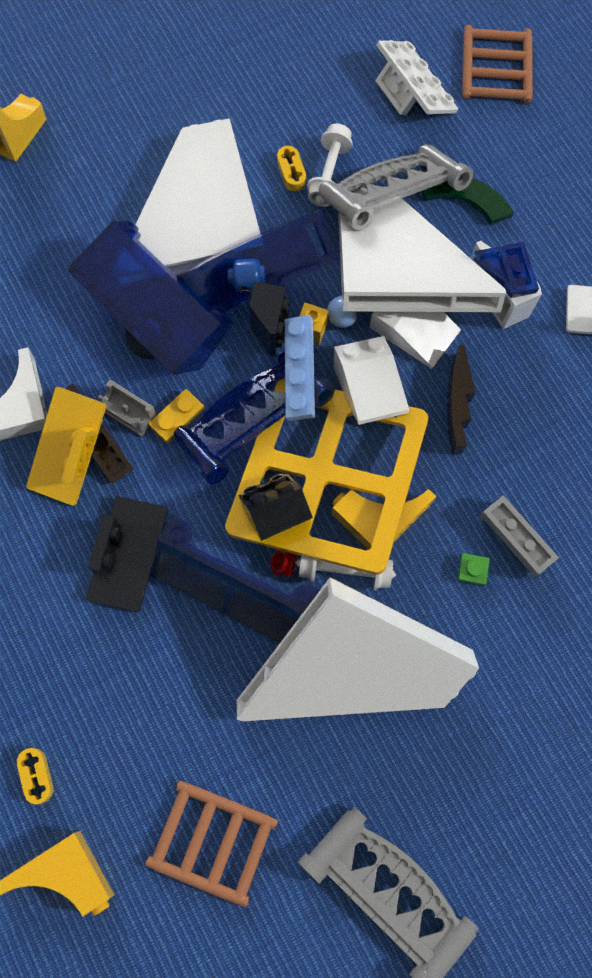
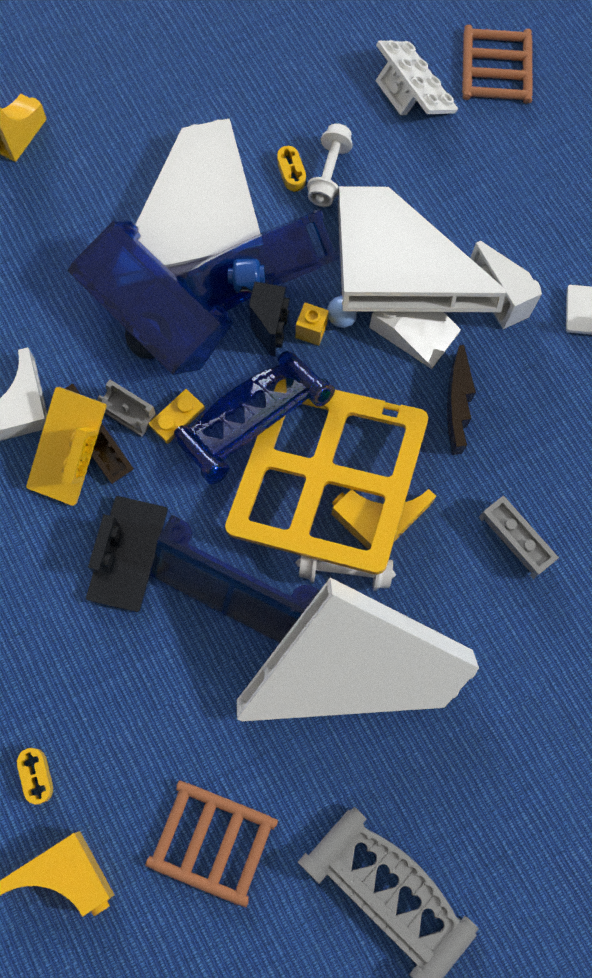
black slope [238,474,313,541] -> none
red plate [270,550,297,577] -> none
light blue plate [285,315,315,421] -> none
light grey piece [318,144,473,230] -> none
white slope [334,336,409,425] -> none
dark green tile [421,178,514,225] -> none
bright green plate [457,553,490,586] -> none
clear blue wing [473,242,539,298] -> none

